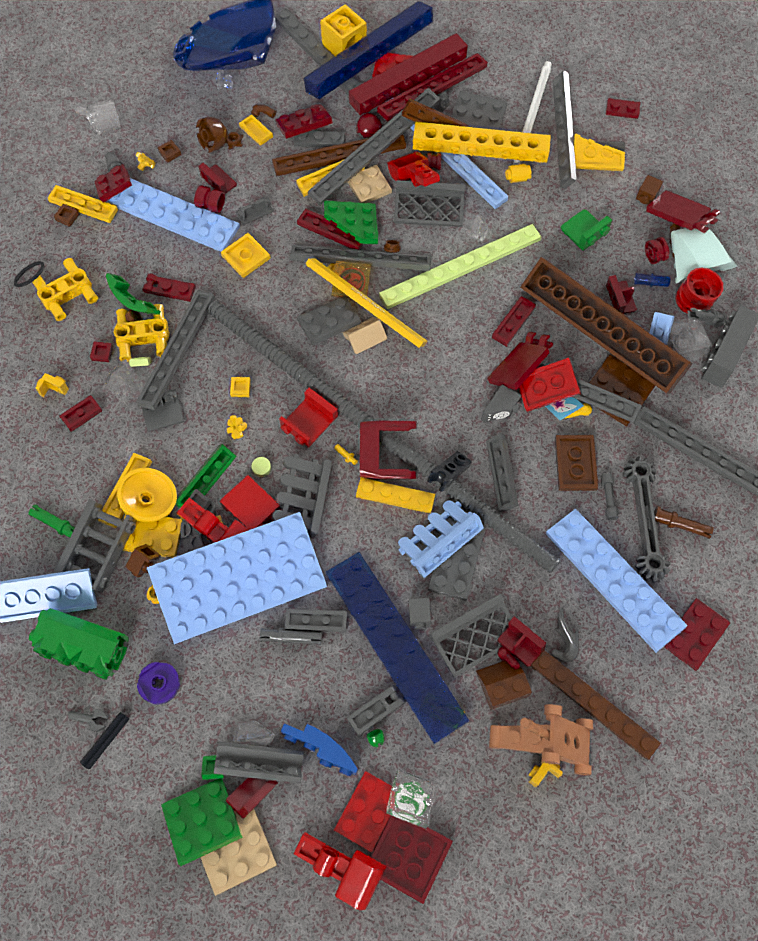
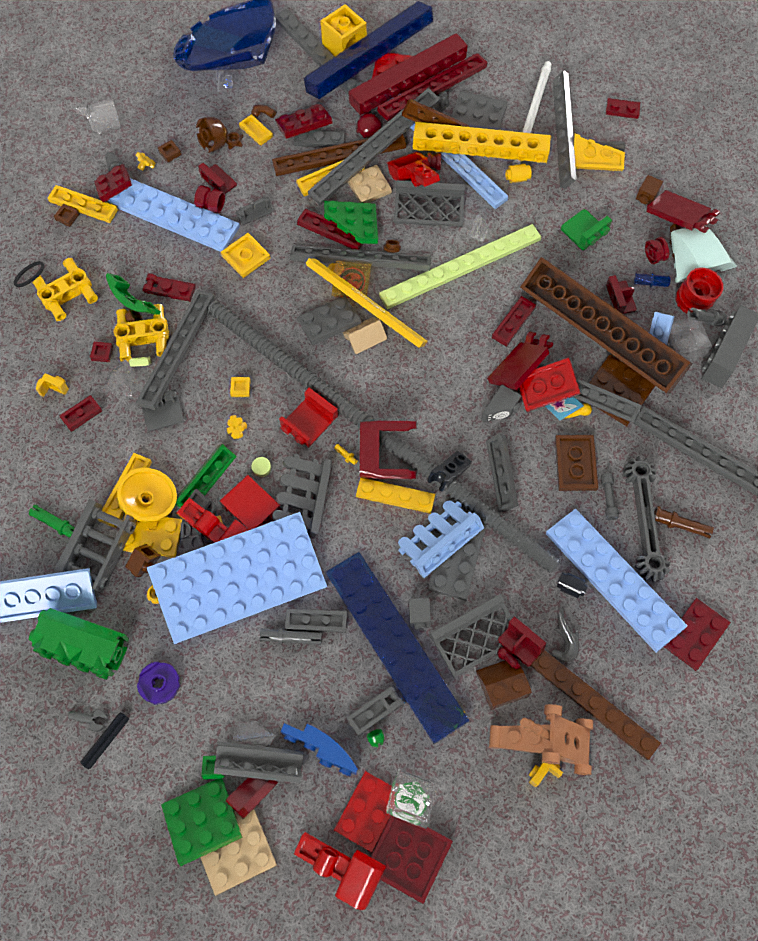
none -> black brick [556,572,588,599]

